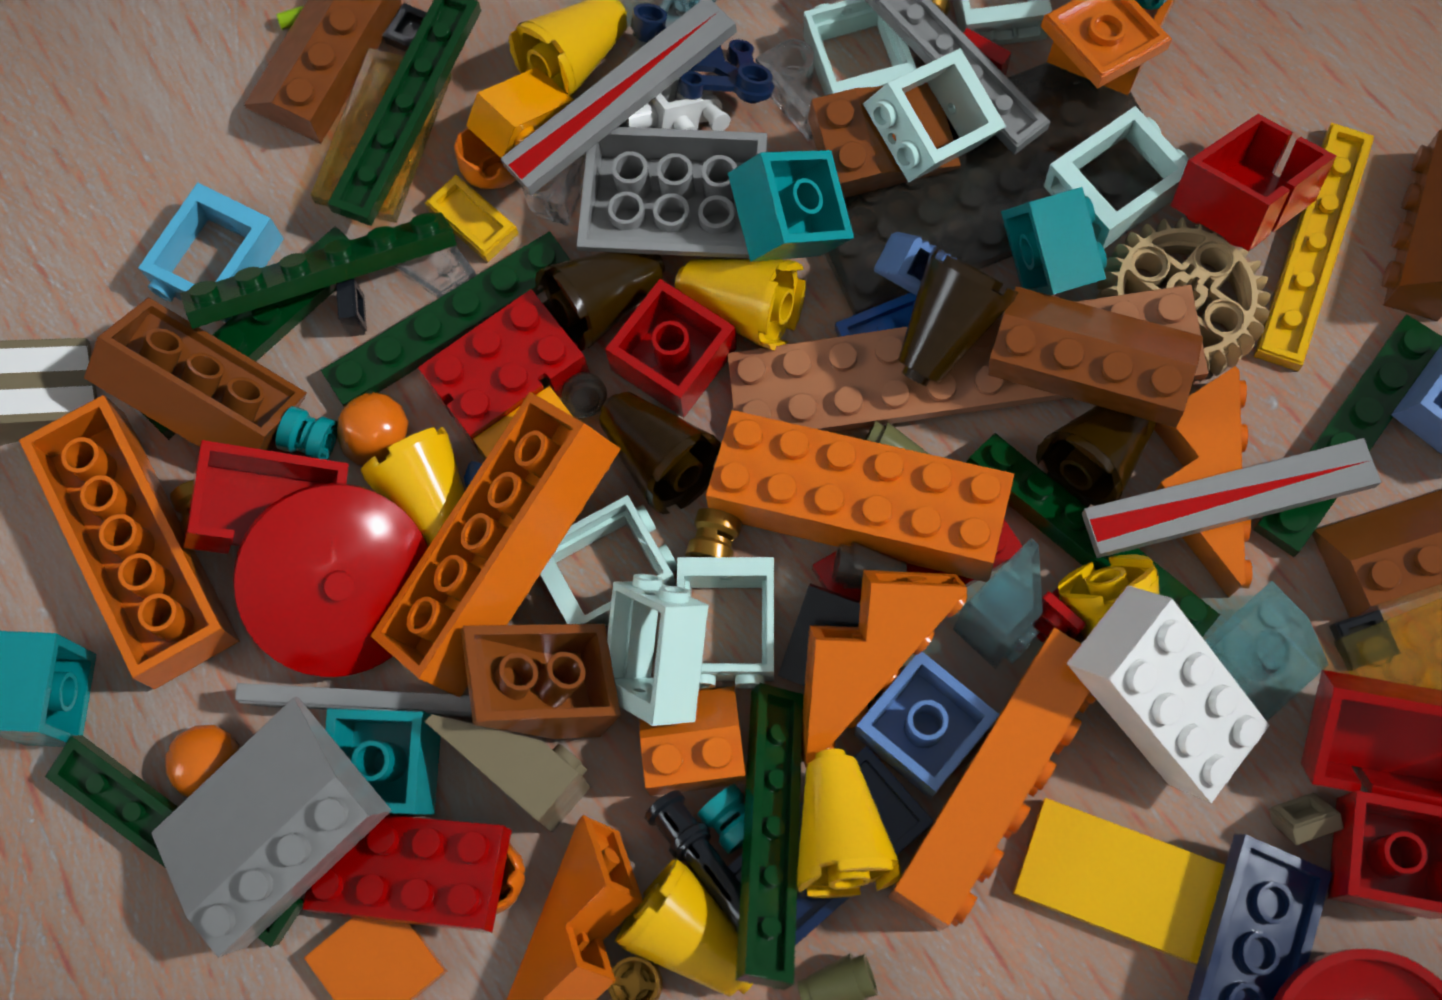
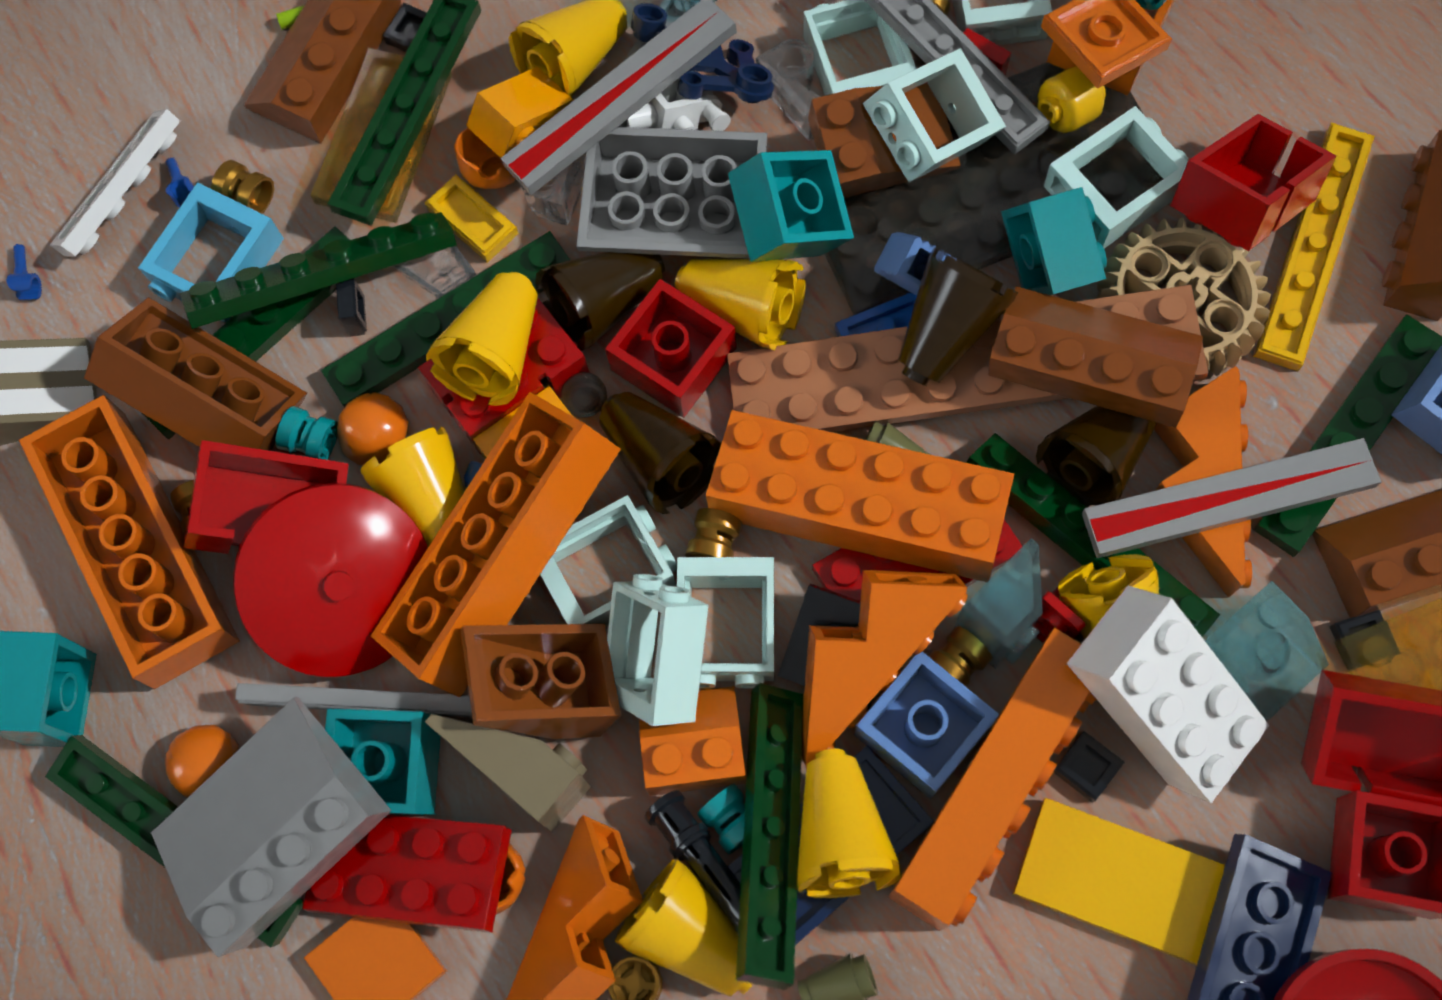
clear smoke cone [832,541,907,589] -> none
dark tan tile [1269,793,1344,845] -> none
none -> blue hand [6,244,42,300]
none -> white plate [50,109,180,257]
none -> blue hand [165,158,194,208]
none -> pearl gold wheel [211,159,274,214]
none -> yellow cone [426,272,538,406]
none -> pearl gold wheel [929,626,993,687]
none -> yellow head [1037,66,1106,133]
none -> black tile [1053,731,1125,803]

